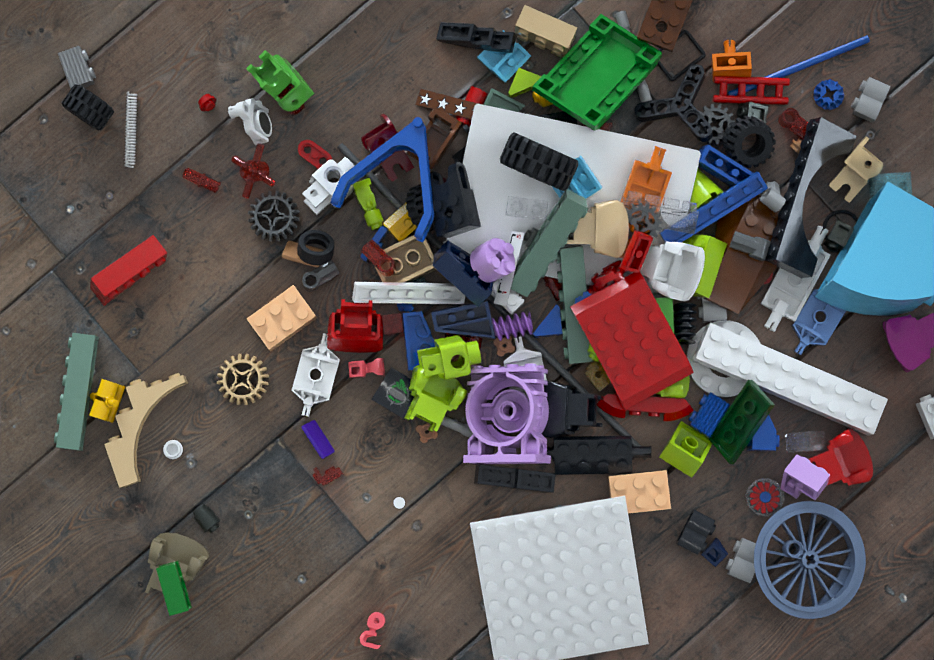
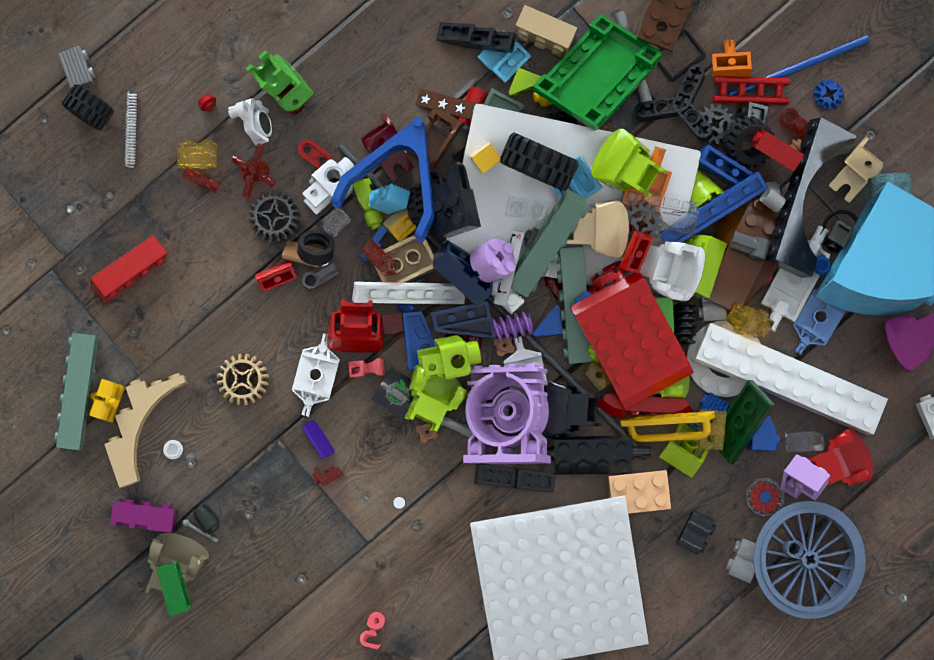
light nougat brick [247,285,317,351] -> none
dark blue slope [701,538,728,567] -> none
light grey brick [851,77,890,123] -> none
none -> magenta wedge [110,499,177,533]
none -> clear yellow brick [177,140,218,169]
none -> light grey hinge [182,519,219,543]
none -> red brick [255,260,298,293]
none -> clear brick [322,208,352,237]
none -> medium azure brick [369,184,410,215]
none -> yellow panel [469,142,500,173]
none -> lime piece [591,129,667,198]
none -> yellow piece [620,411,715,442]
none -> clear yellow brick [694,409,727,451]
none -> clear yellow brick [726,304,774,338]
none -> red slope [752,129,804,171]
none -> blue plate [814,256,831,275]

